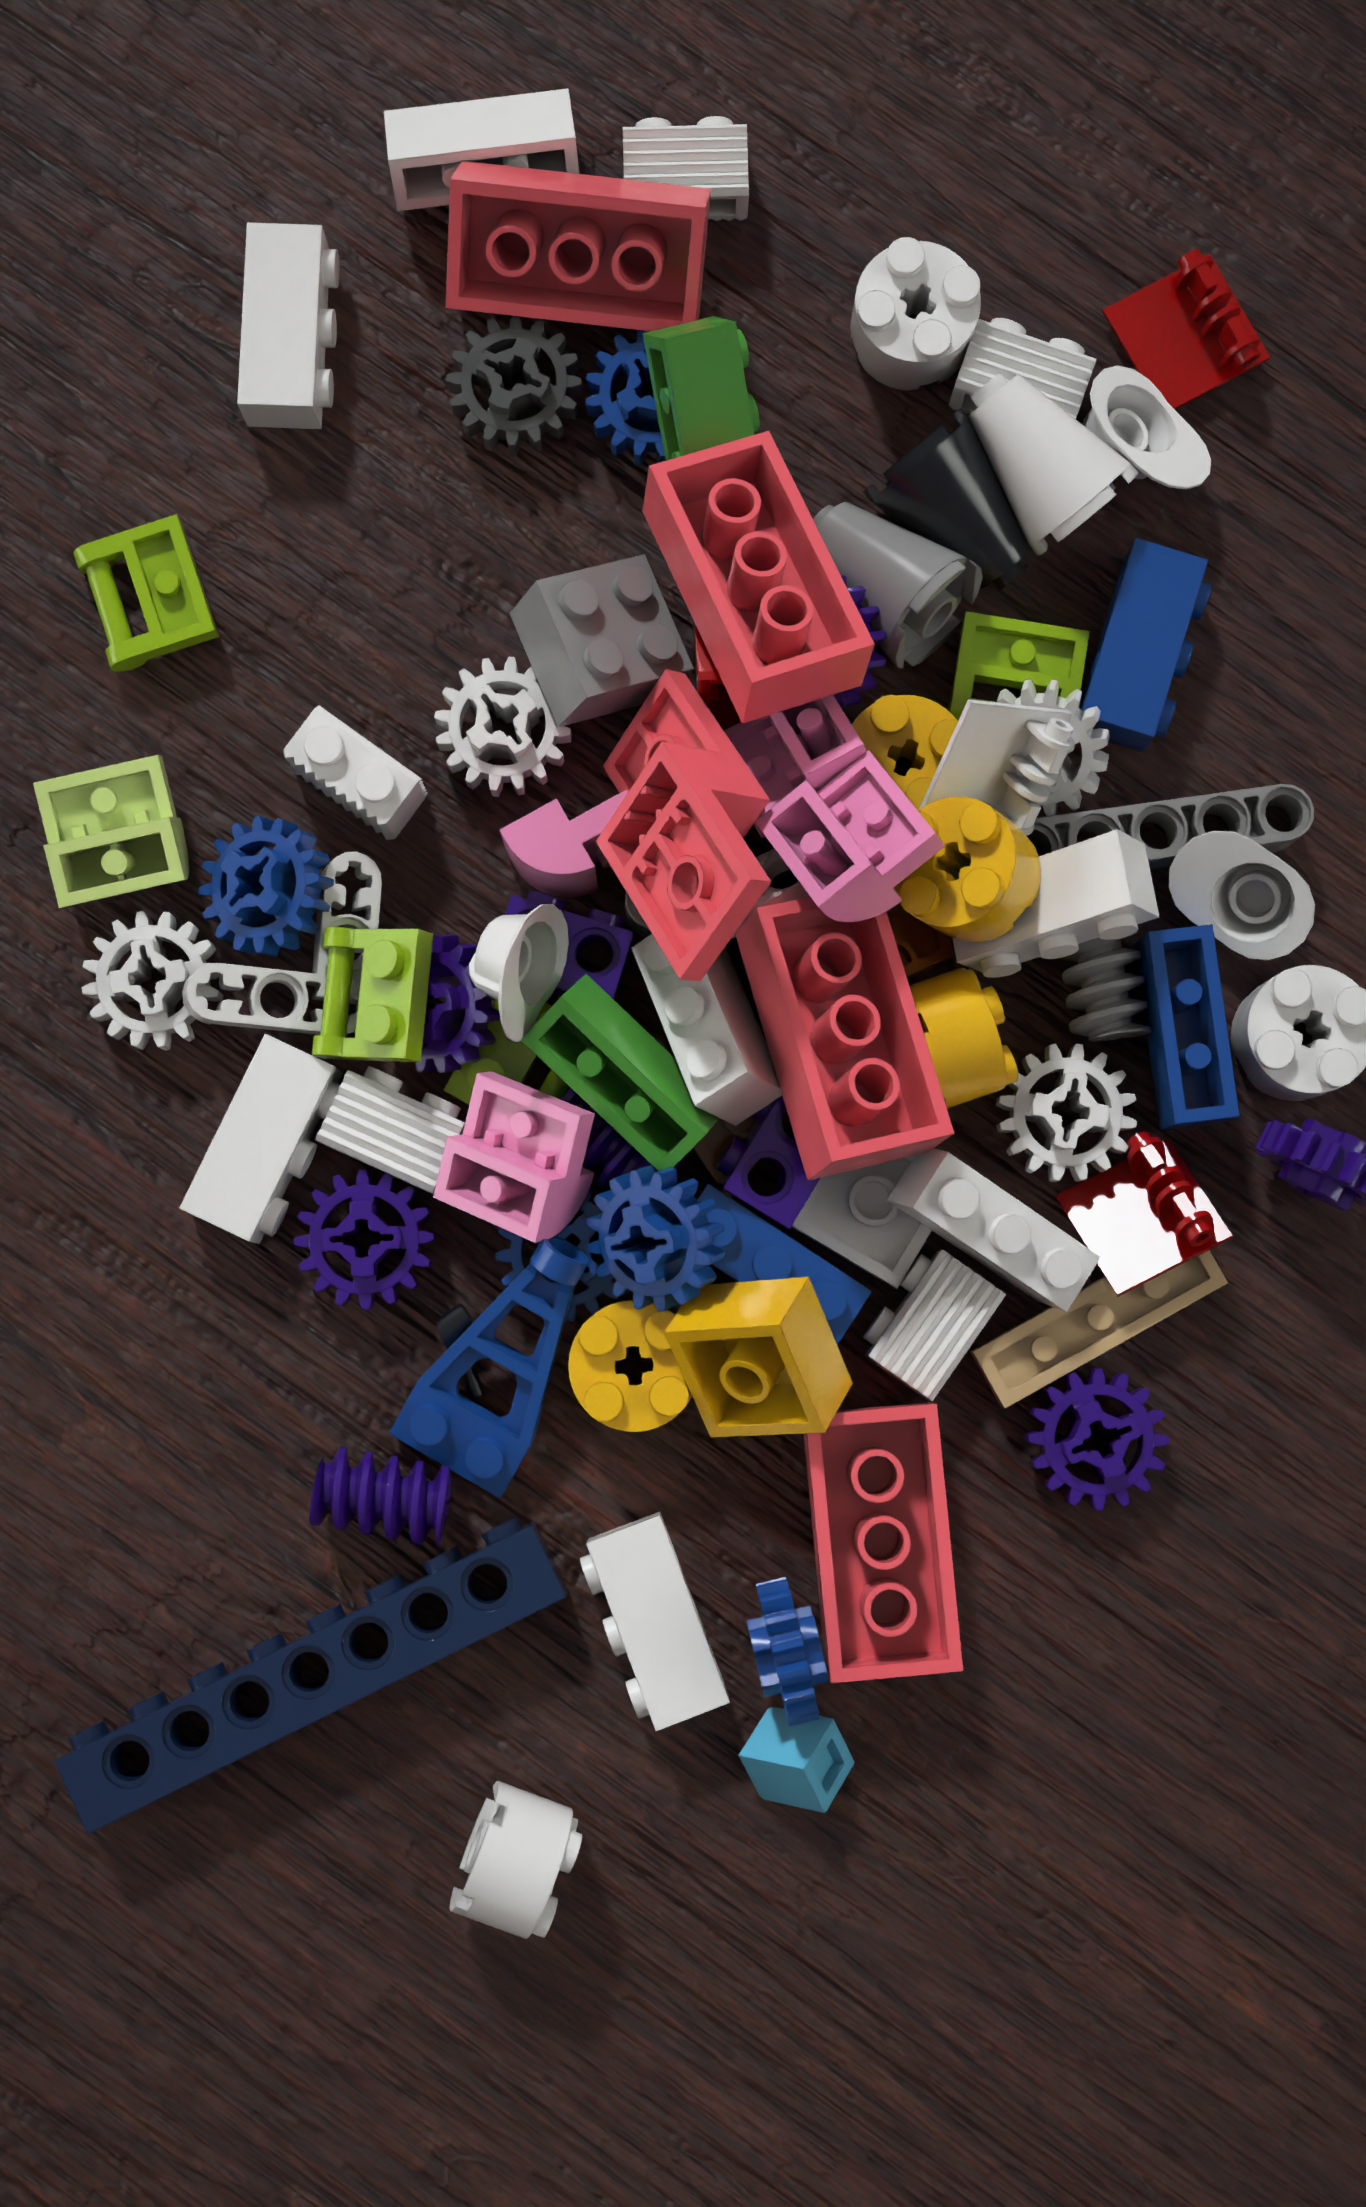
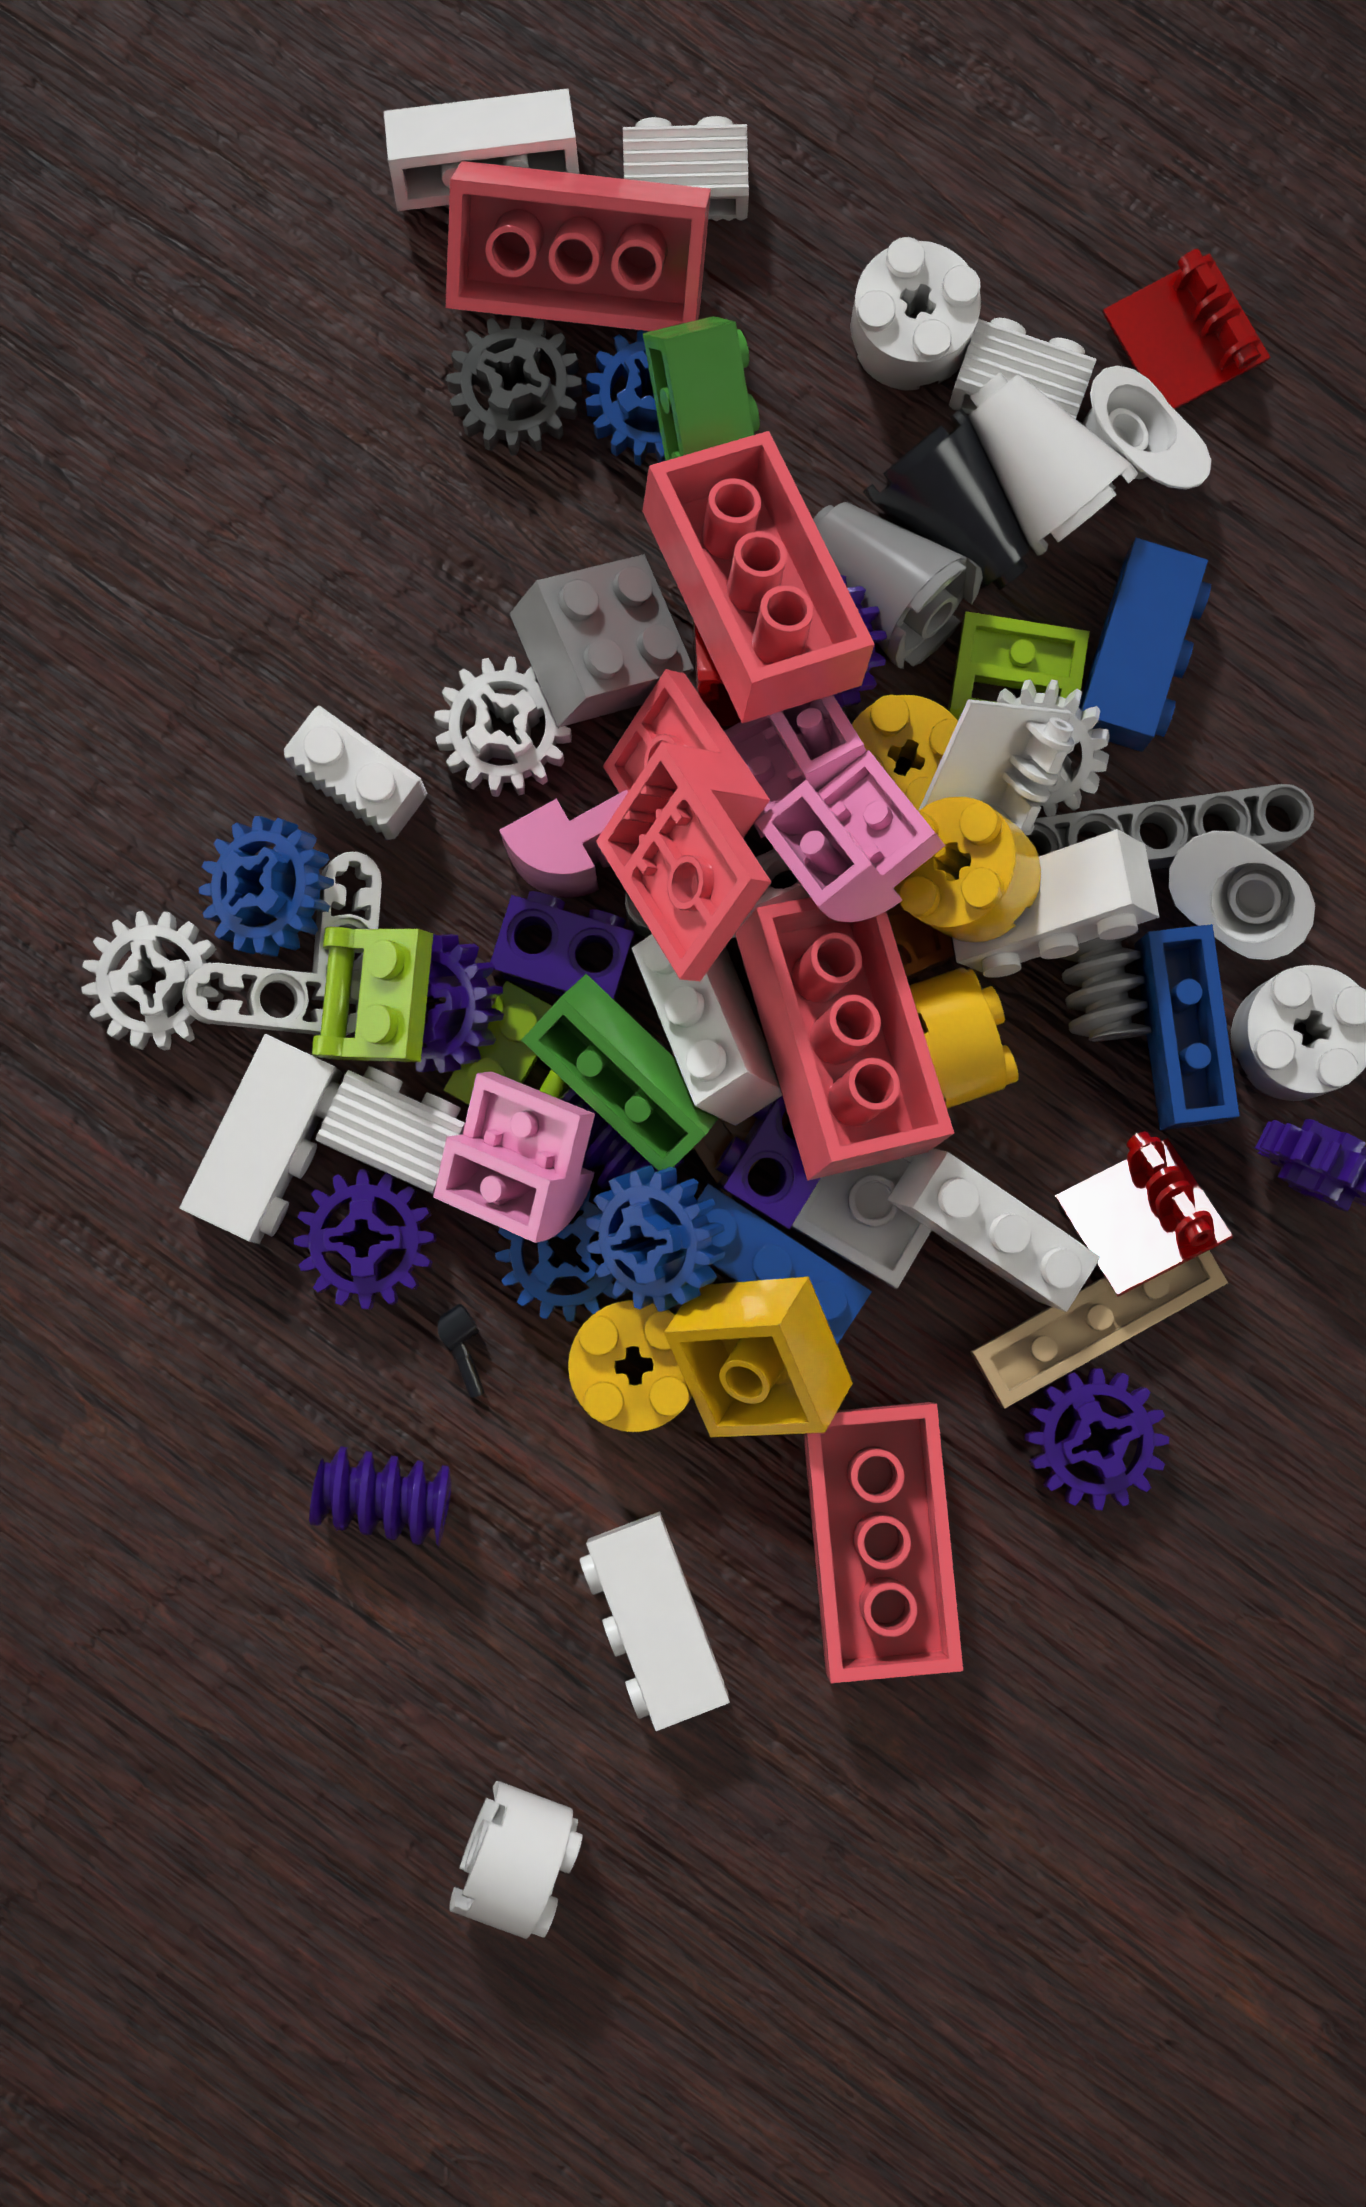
yellowish green brick [33,755,189,908] -> none
dark blue brick [54,1517,569,1834] -> none
lime plate [73,514,219,672] -> none
white brick [237,222,340,429] -> none
blue plate [389,1236,589,1498] -> none
white piece [469,904,569,1042] -> none
medium azure panel [738,1707,855,1813] -> none
blue gear [746,1577,829,1726] -> none
white brick [863,1250,1006,1401] -> none
white gear [996,1043,1137,1182] -> none

